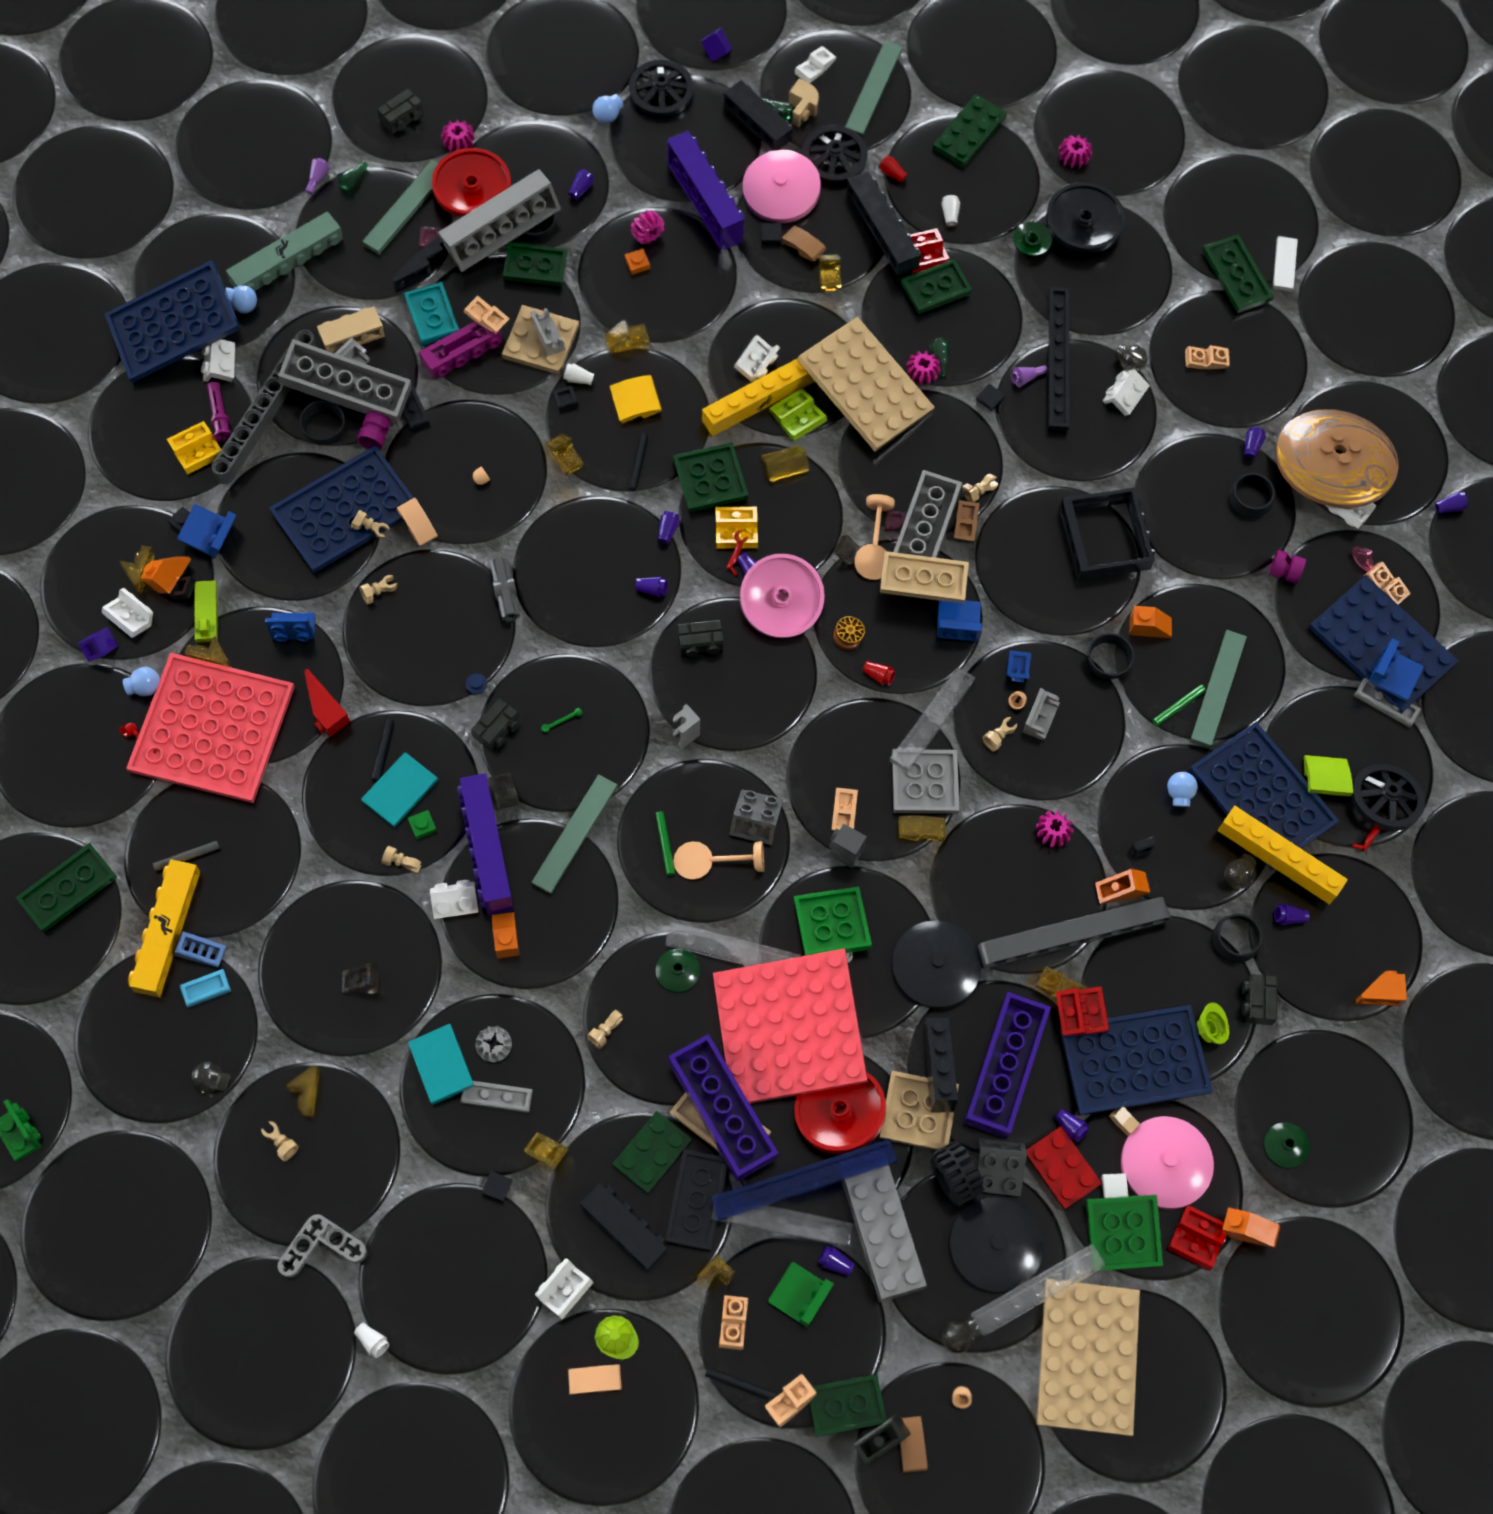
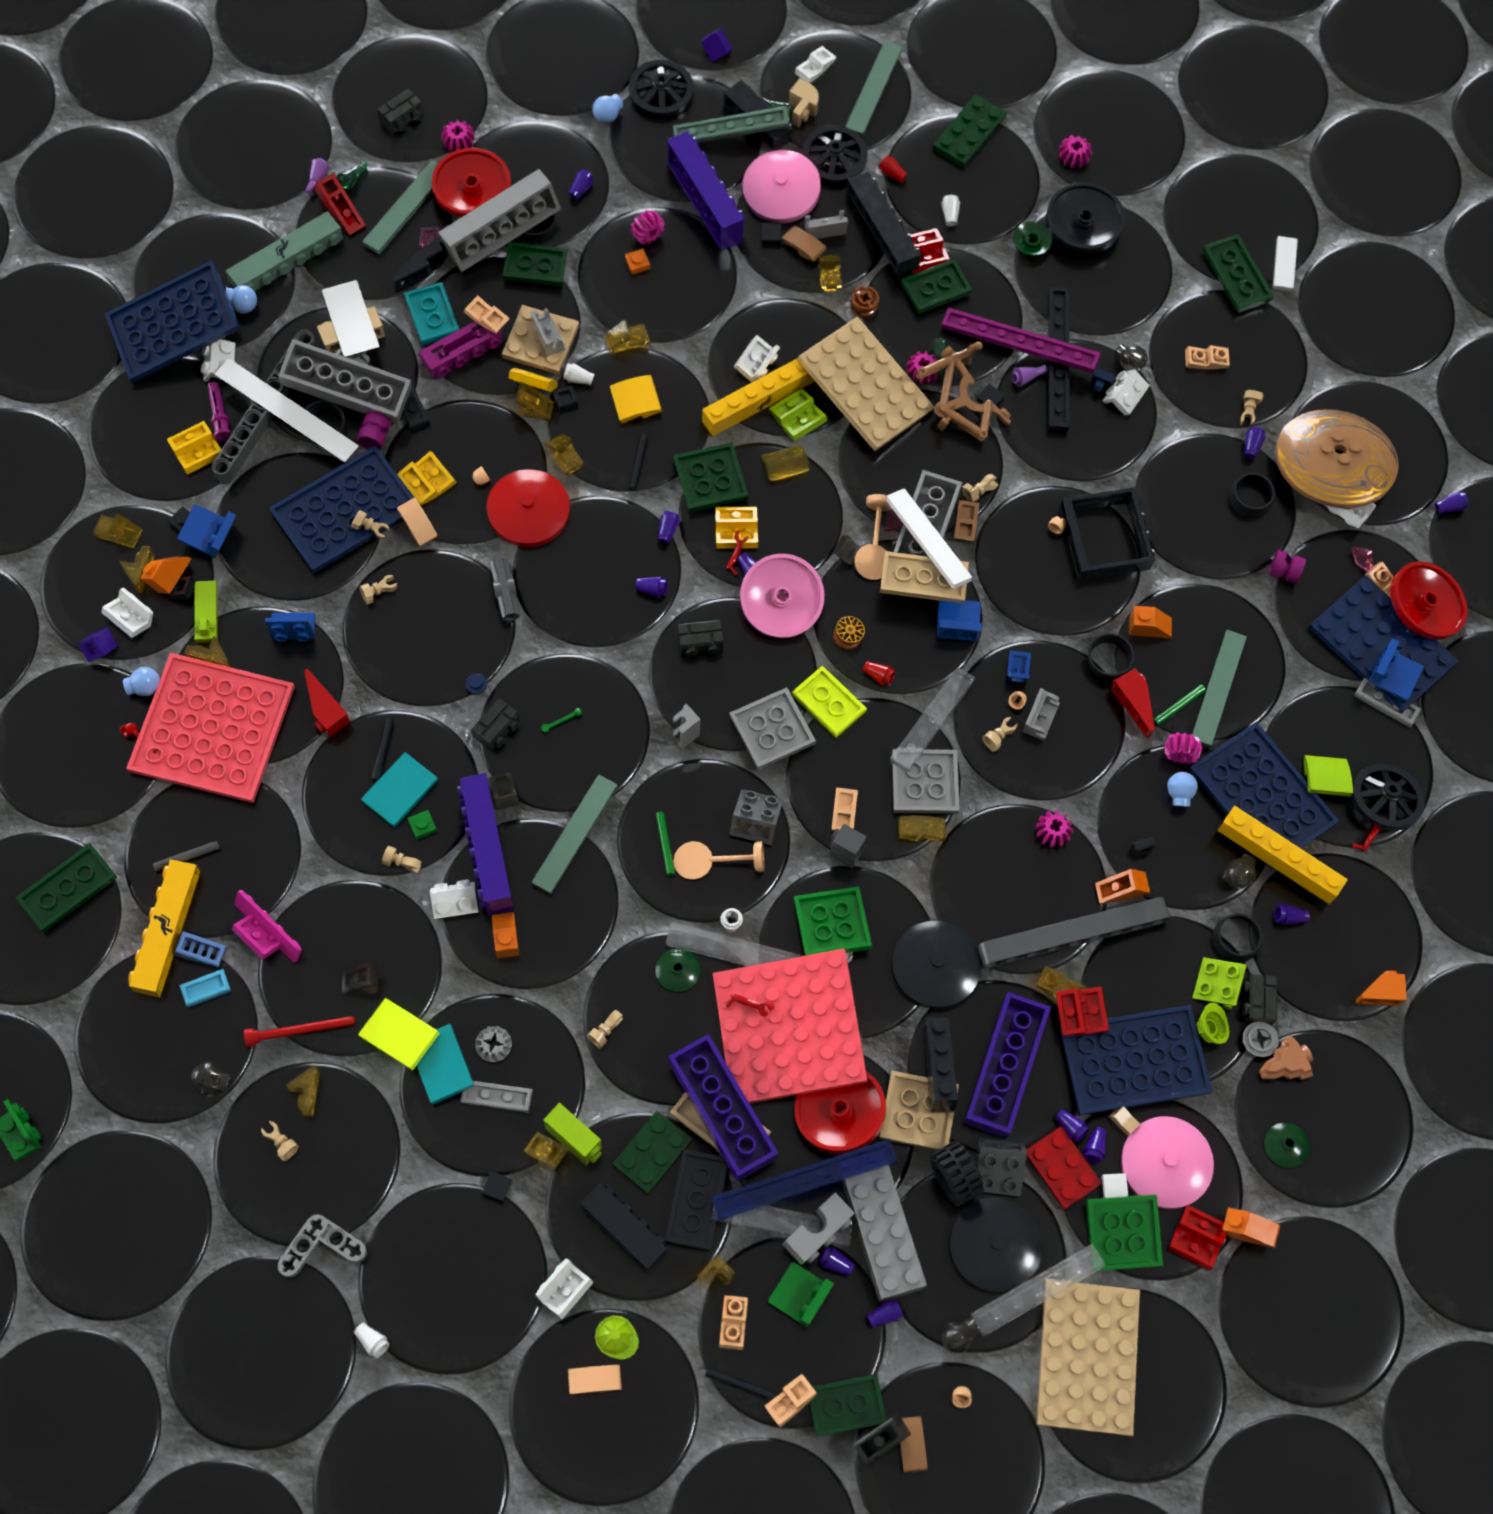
none -> clear yellow slope [93,514,142,548]
none -> white sticker [215,358,359,462]
none -> dark pink bracket [232,890,302,963]
none -> red piece [244,1016,355,1048]
none -> red slope [313,173,366,236]
none -> white sticker [322,280,379,357]
none -> neon yellow tile [358,998,440,1071]
none -> yellow slope [397,451,457,505]
none -> red dish [487,469,570,547]
none -> yellow slope [509,368,558,392]
none -> clear yellow slope [515,383,554,421]
none -> lime brick [544,1102,602,1166]
none -> sand green tile [673,106,790,143]
none -> white cone [721,908,743,933]
none -> red piece [725,994,774,1017]
none -> light grey plate [729,687,816,770]
none -> light grey arch [782,1192,854,1265]
none -> neon yellow tile [792,666,867,738]
none -> light grey hinge [804,210,848,239]
none -> dark orange wheel [850,286,879,318]
none -> dark purple cone [867,1298,904,1328]
none -> white tile [886,488,972,589]
none -> medium nougat piece [916,342,1011,442]
none -> magenta plate [942,308,1101,374]
none -> light nougat hinge [1048,516,1066,534]
none -> dark purple cone [1083,1127,1107,1163]
none -> dark blue tile [1092,368,1115,393]
none -> red slope [1111,668,1155,739]
none -> dark pink gear [1164,732,1202,764]
none -> lime hinge [1192,957,1247,1010]
none -> tan piece [1240,390,1263,427]
none -> light grey gear [1242,1022,1279,1058]
none -> nougat rock [1259,1036,1313,1080]
none -> red dish [1390,562,1467,640]

